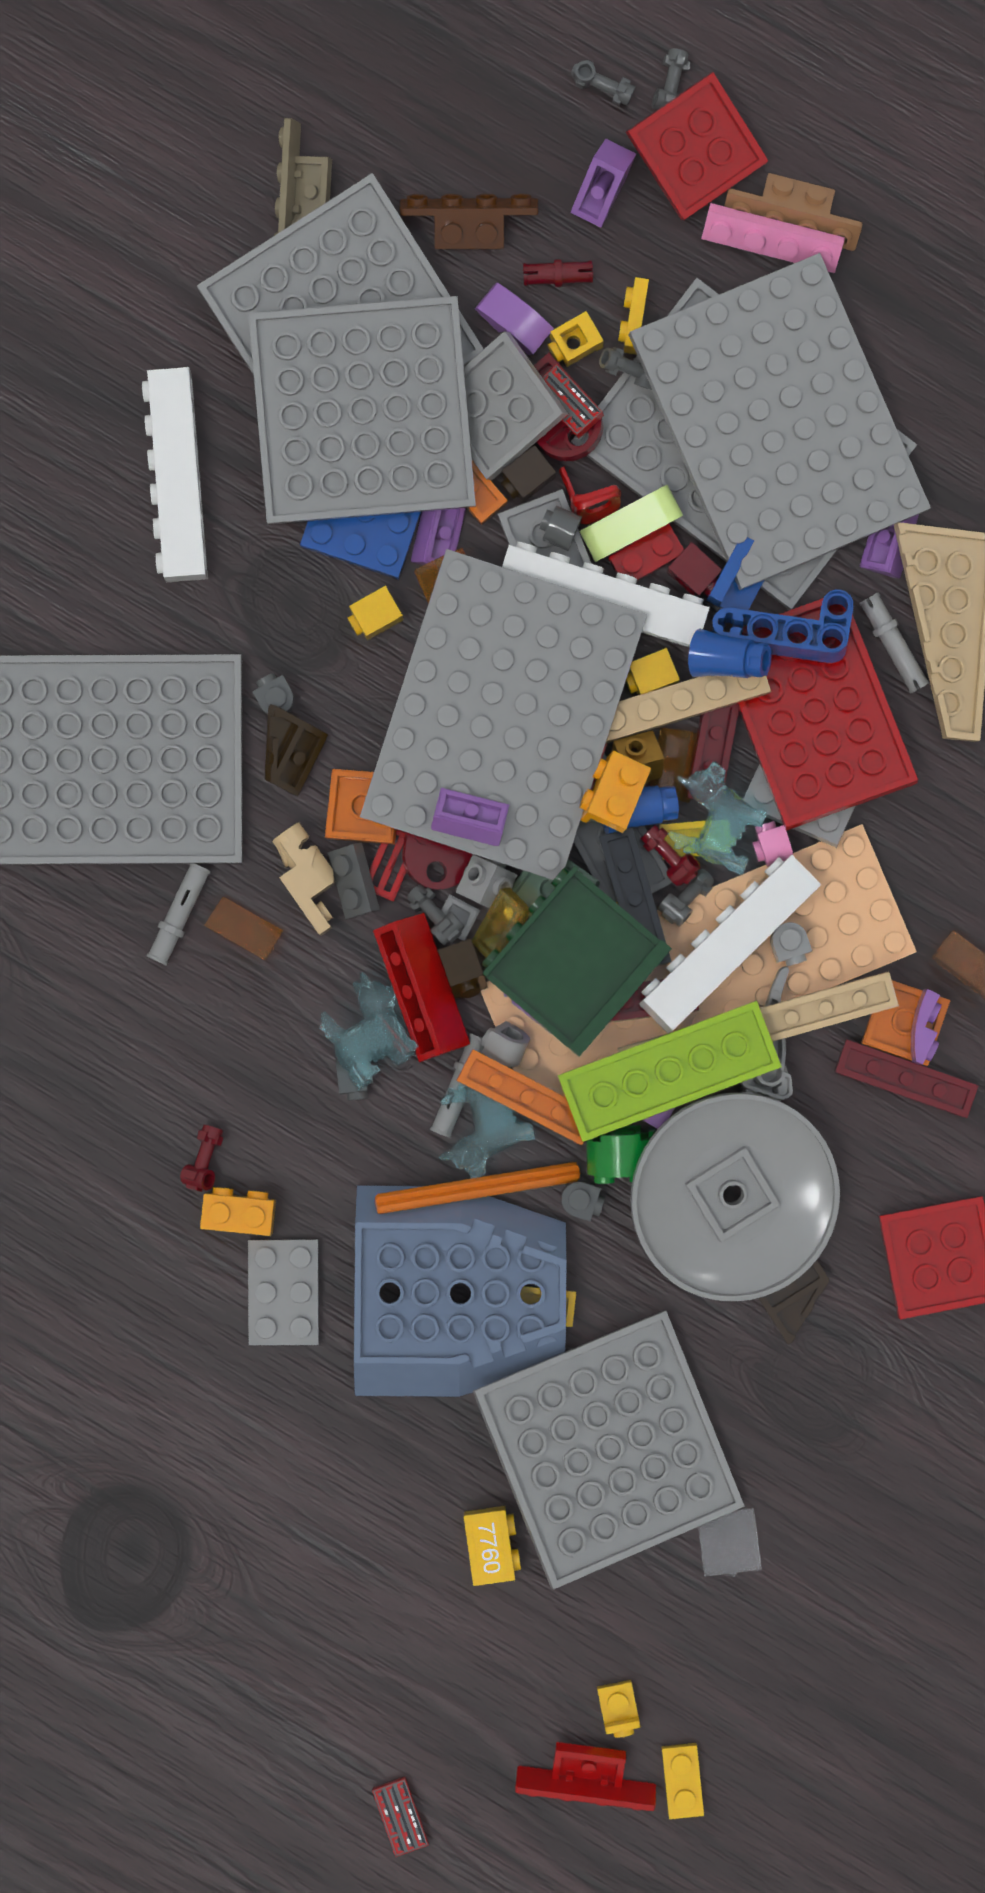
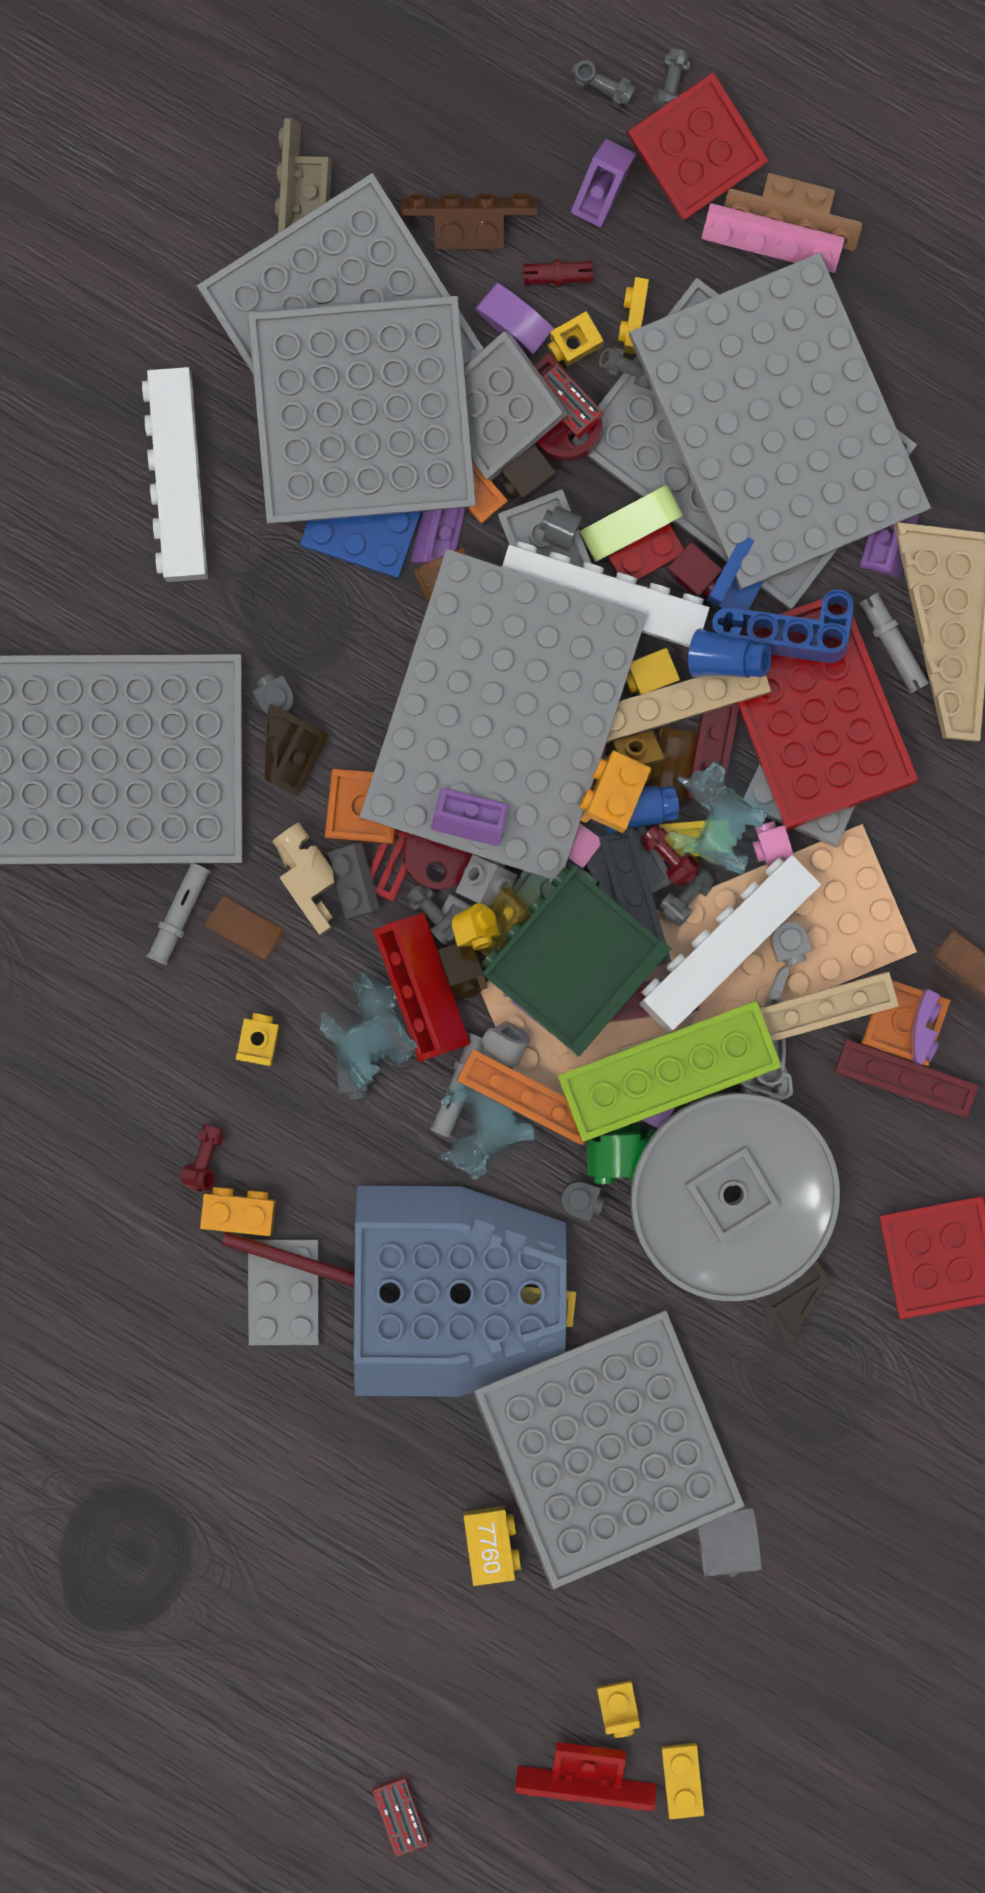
yellow brick [347,585,403,640] -> none
orange axle [375,1162,580,1214] -> none
red piece [559,467,621,524] -> none
none -> dark red bar [221,1232,355,1287]
none -> yellow brick [236,1013,280,1066]
none -> yellow plate [452,903,500,950]
none -> bright pink tile [568,823,601,869]

